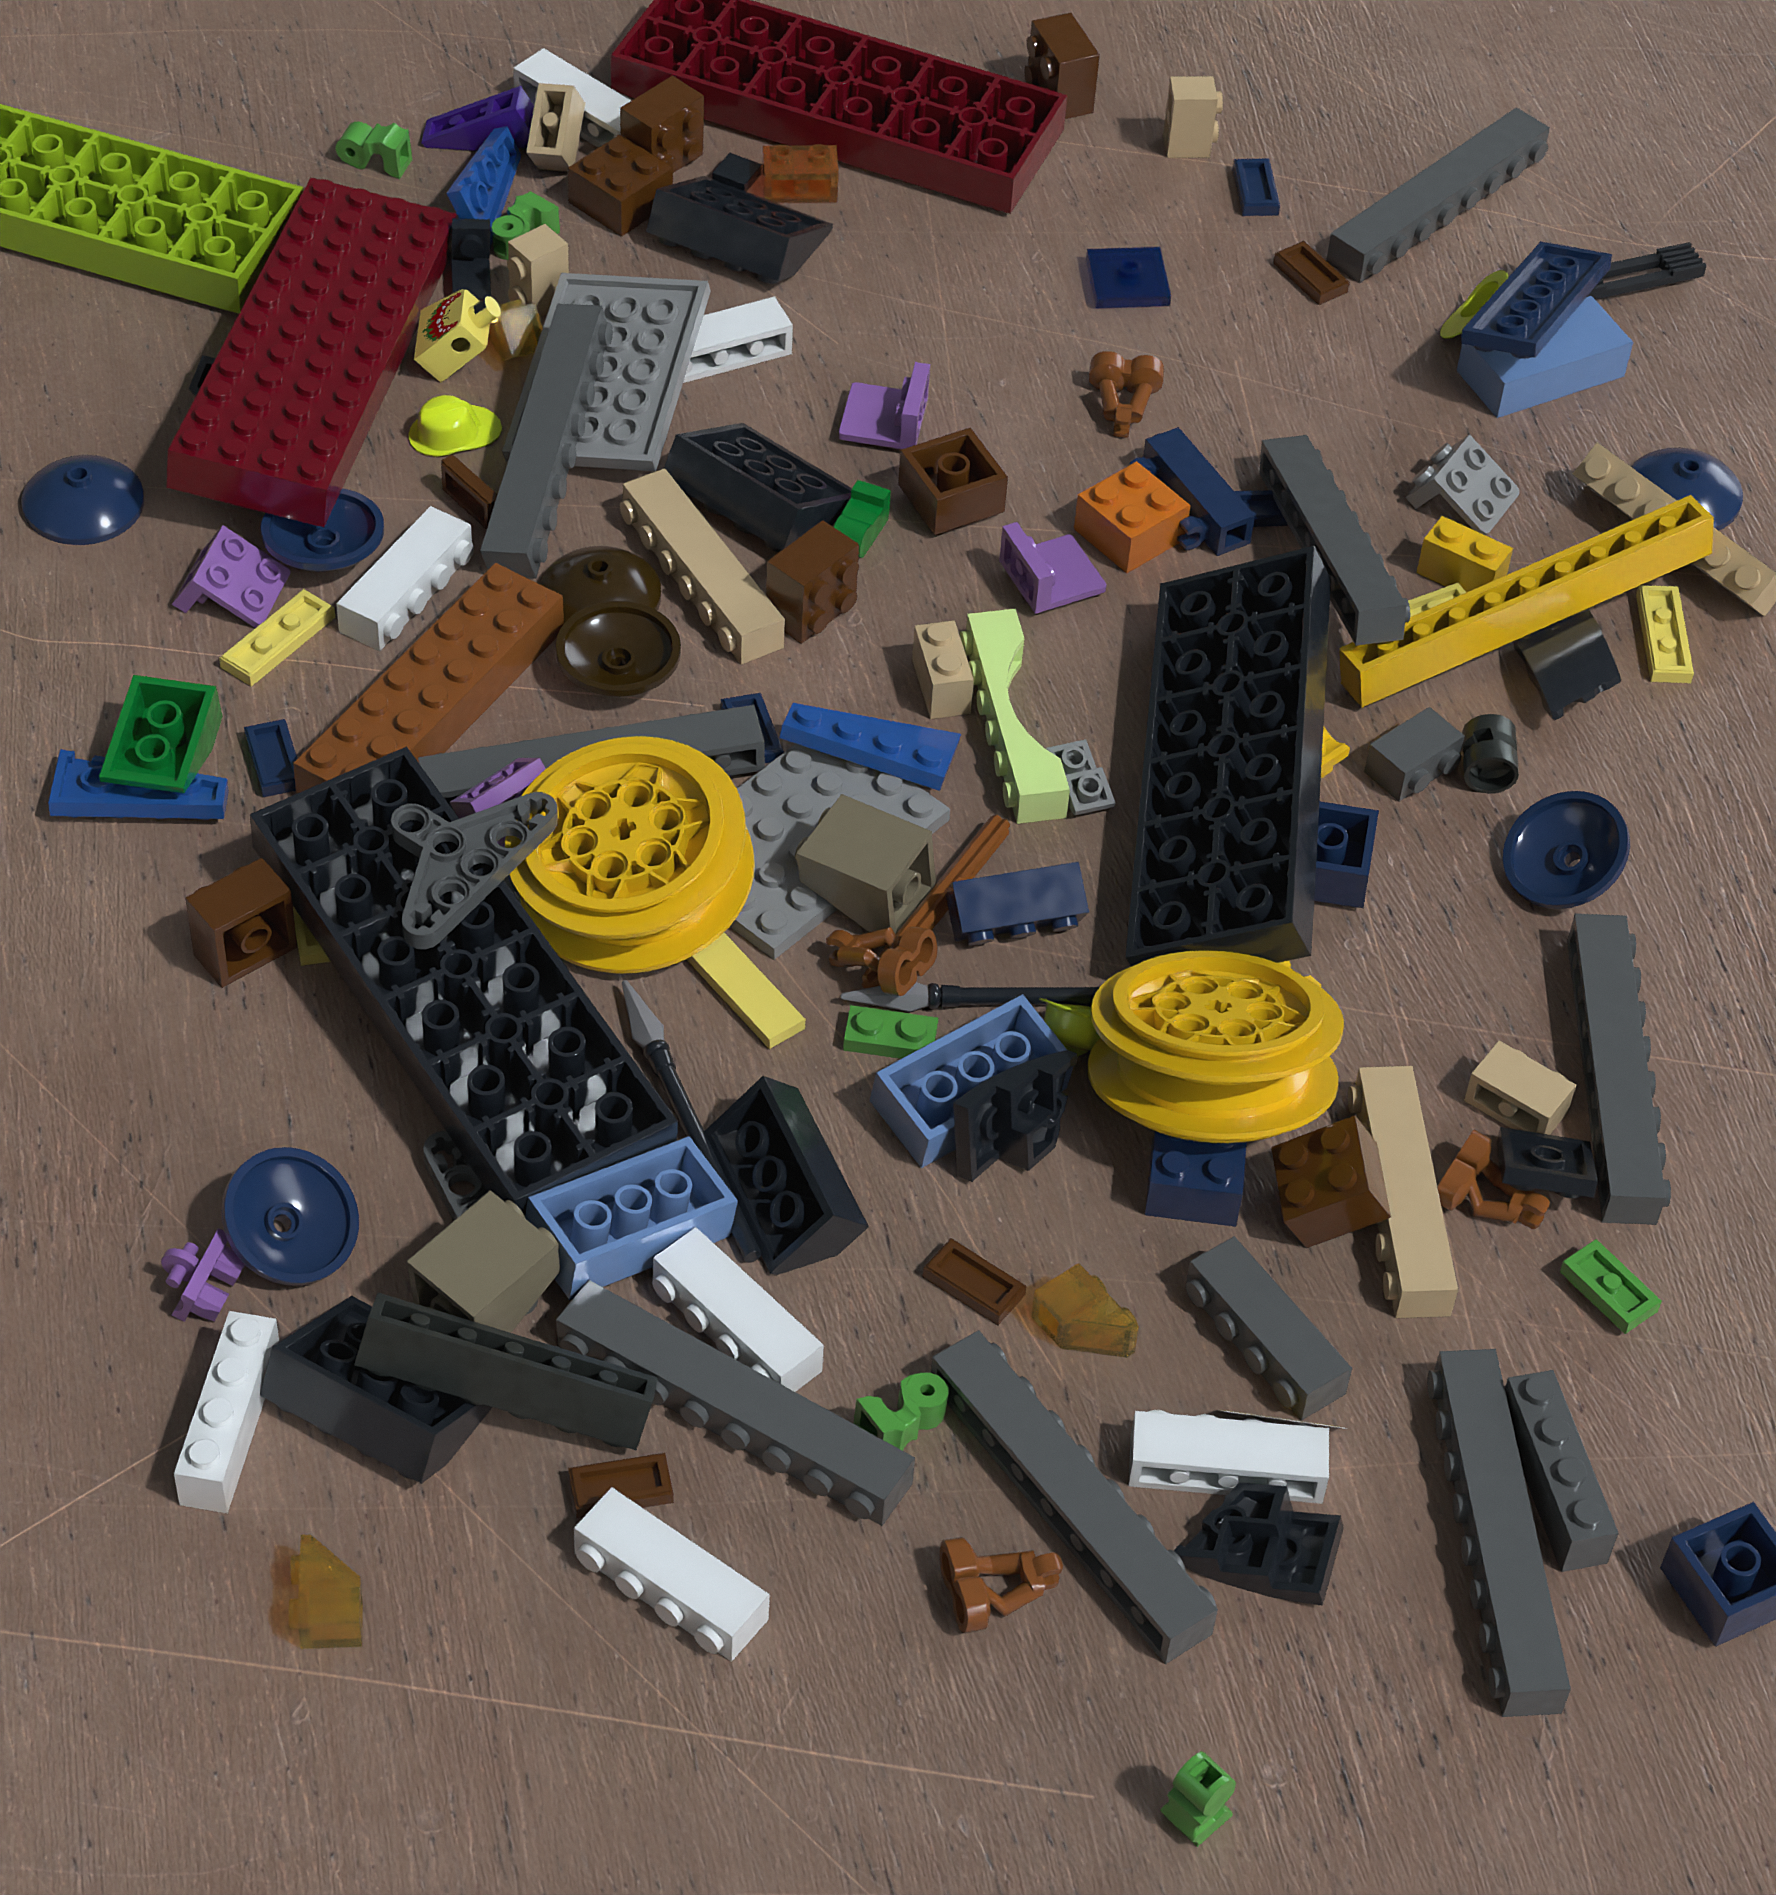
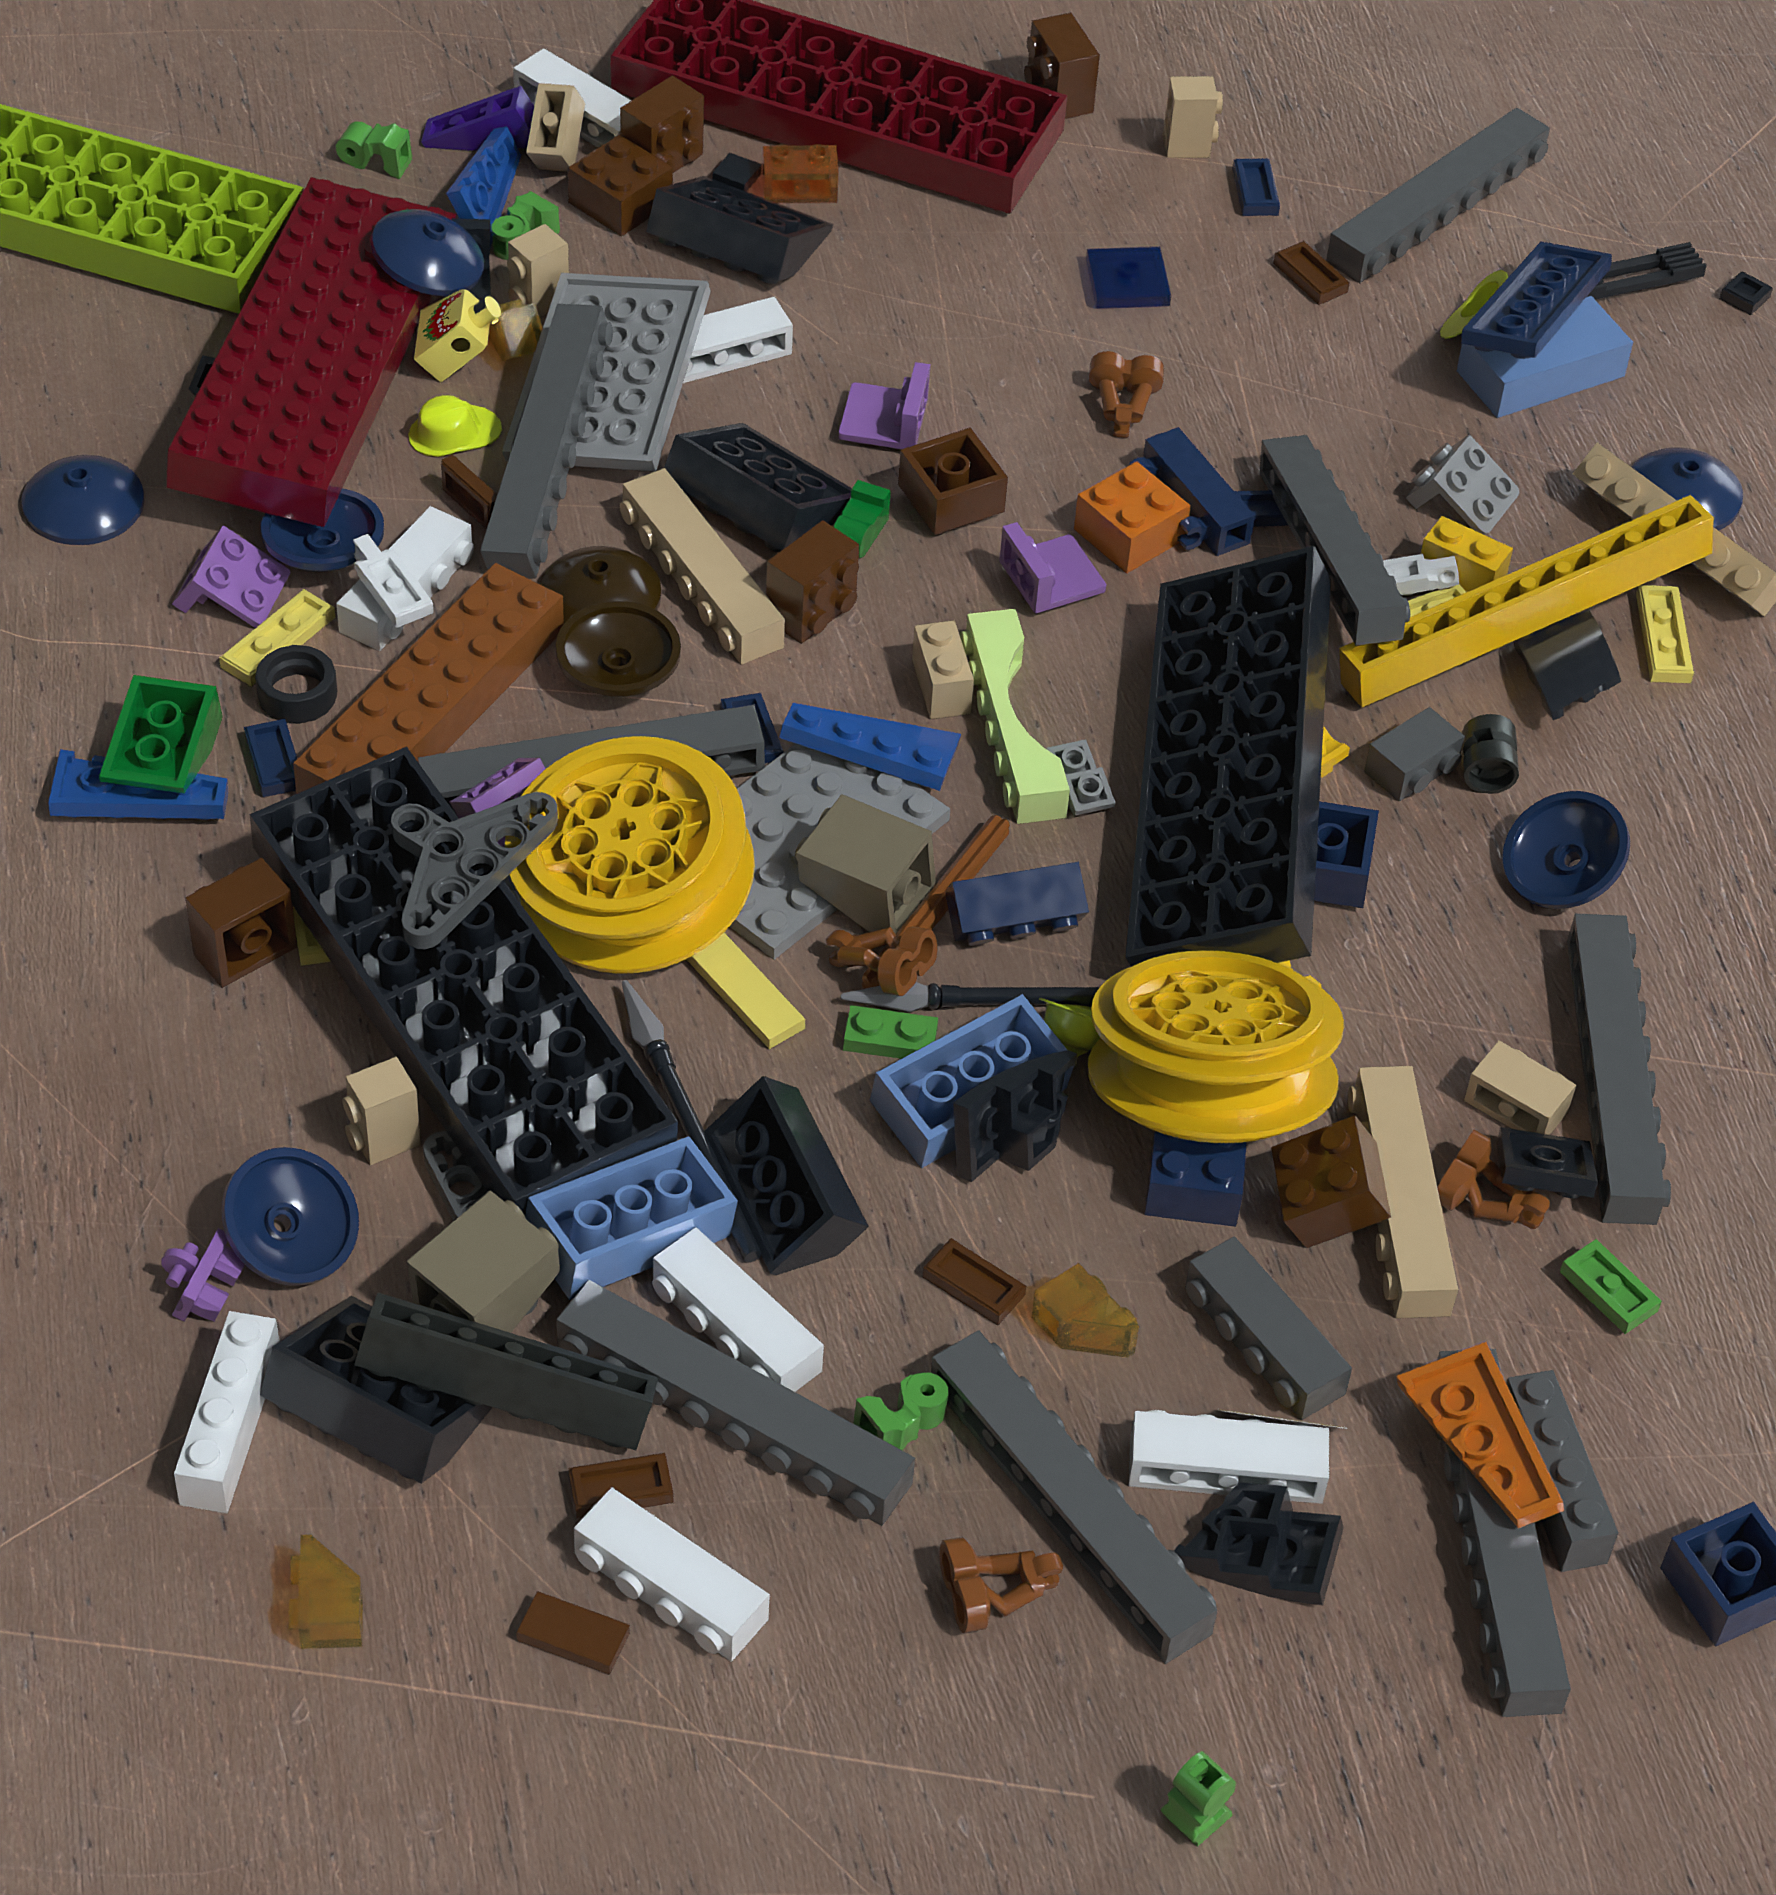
none -> black tyre [255,645,337,724]
none -> tan brick [342,1056,421,1165]
none -> white hinge [353,534,433,628]
none -> dark blue dish [370,209,484,296]
none -> reddish brown tile [517,1591,630,1675]
none -> white hinge [1383,554,1459,596]
none -> orange wing [1396,1342,1564,1528]
none -> black tile [1719,271,1773,315]

